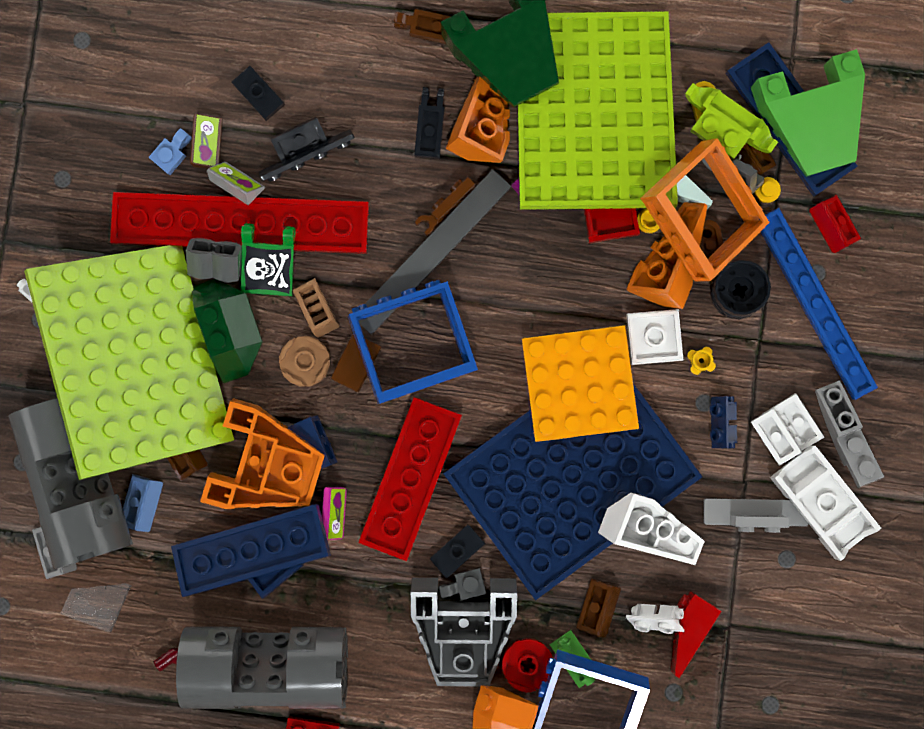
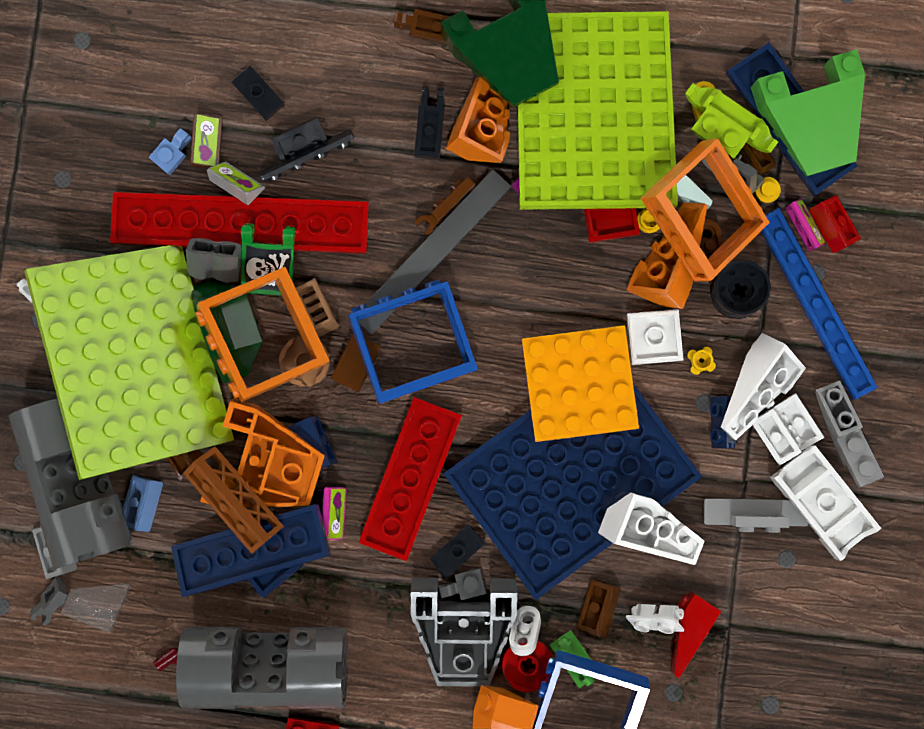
none -> dark grey plate [30,577,68,626]
none -> dark orange fence [183,447,284,554]
none -> orange window [195,267,330,403]
none -> white plate [509,606,541,656]
none -> white wedge [721,333,806,440]
none -> dark pink slope [785,199,825,252]

